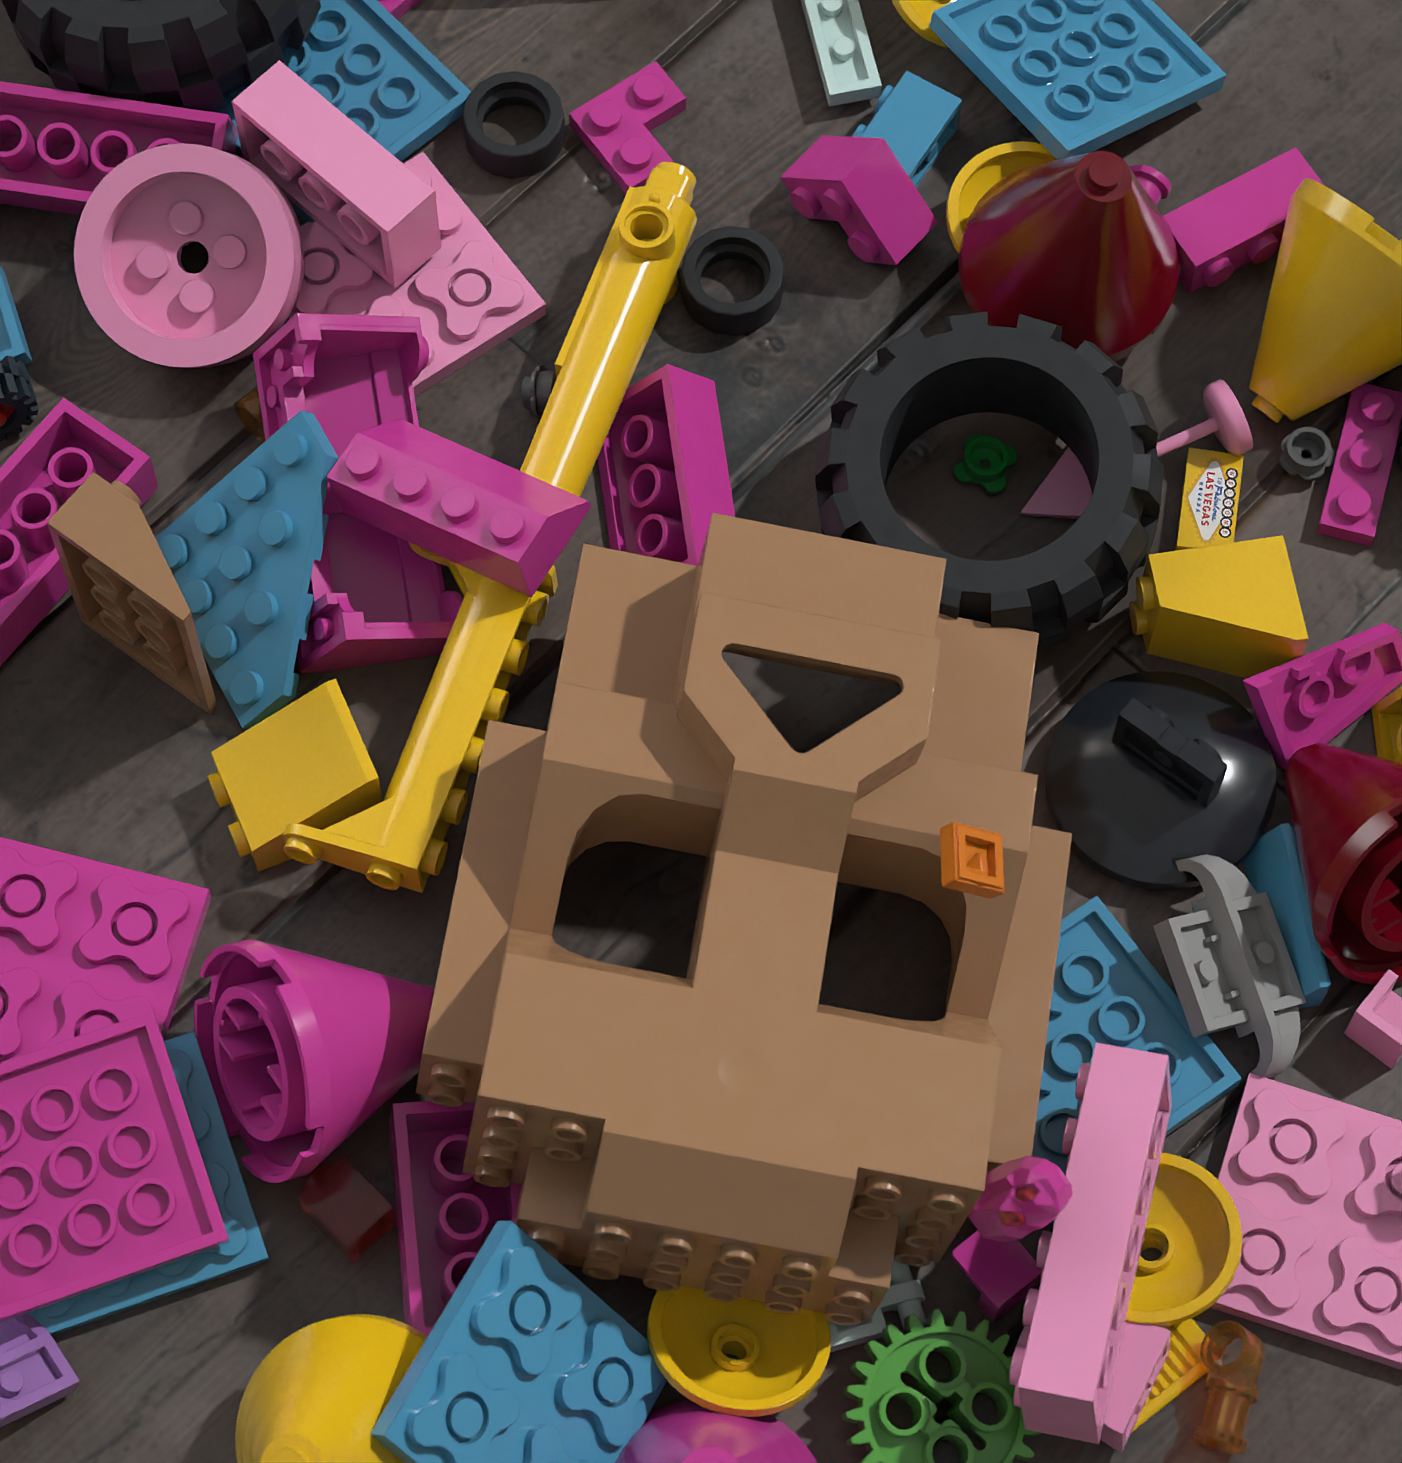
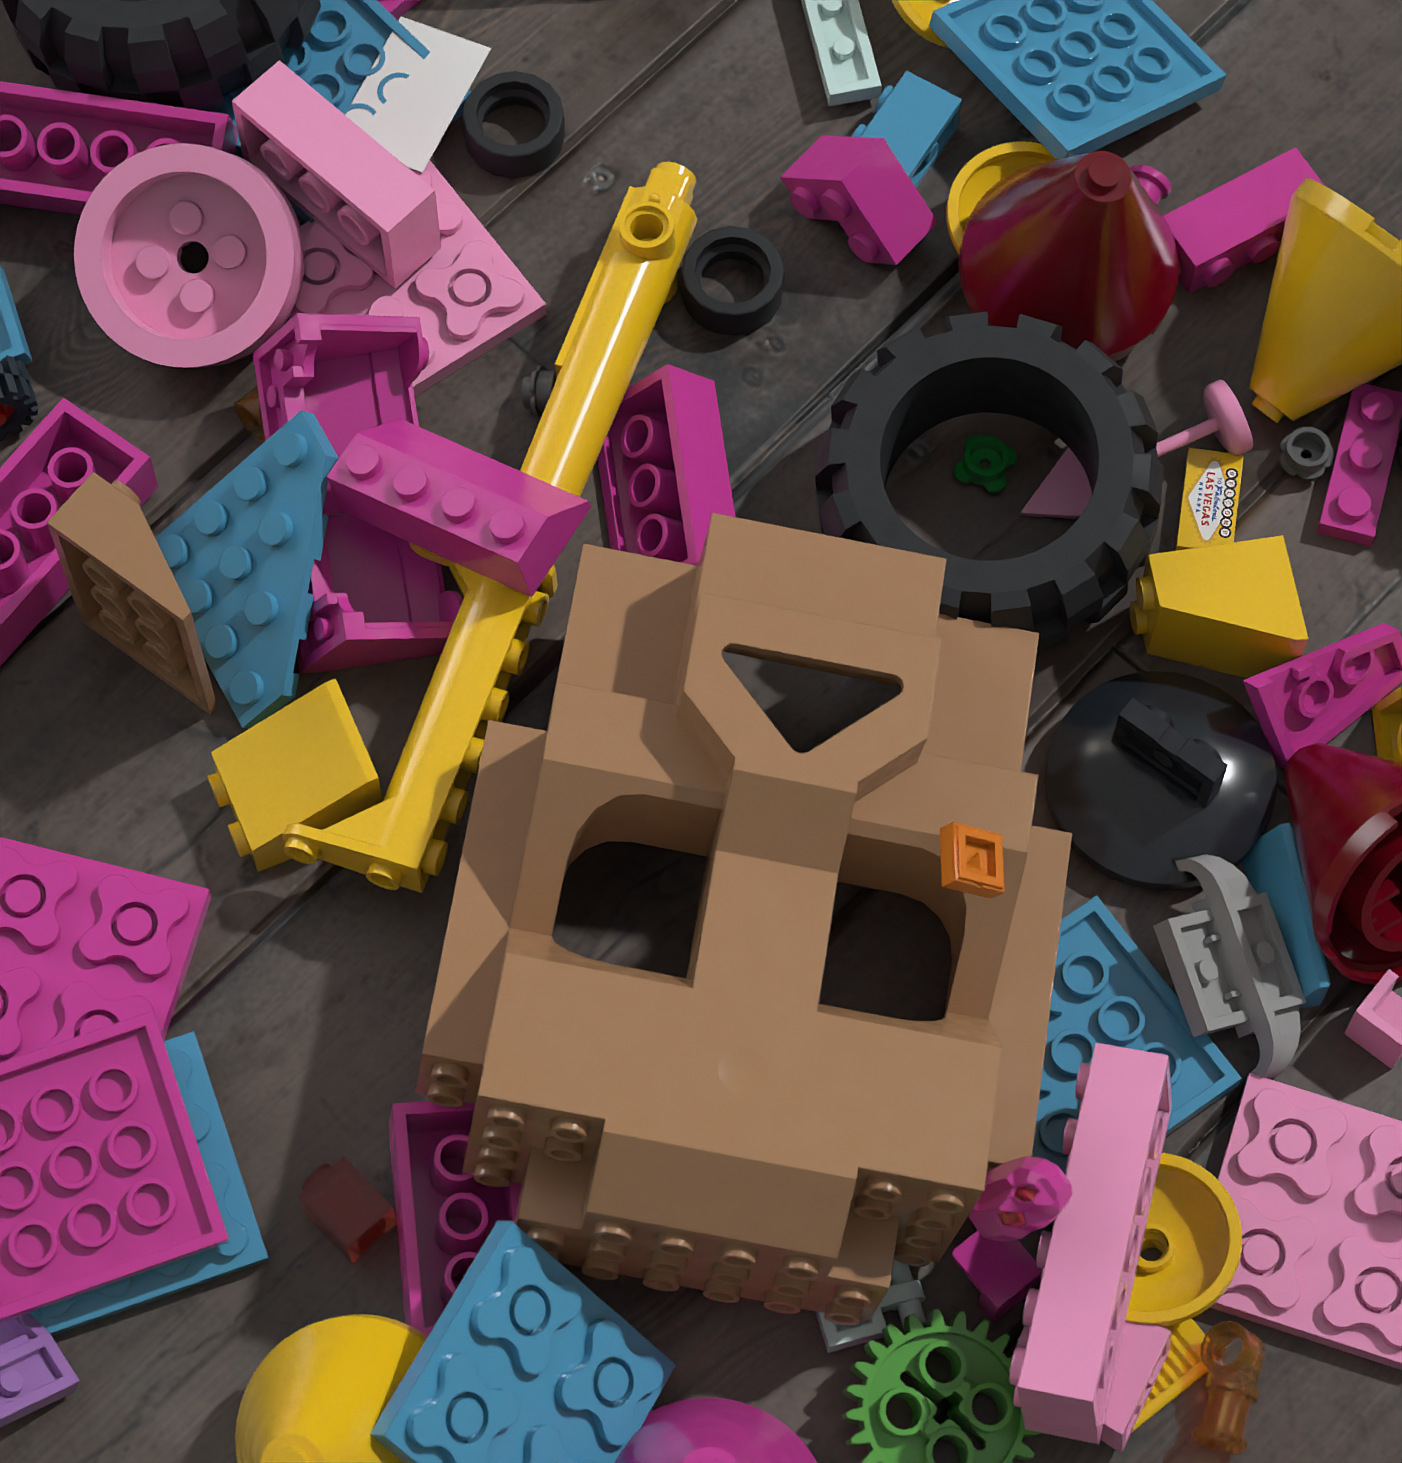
dark pink cone [194,940,435,1183] -> none
dark pink plate [569,61,686,194] -> none
yellow dish [647,1286,831,1417] -> none
none -> white sticker [345,17,491,173]

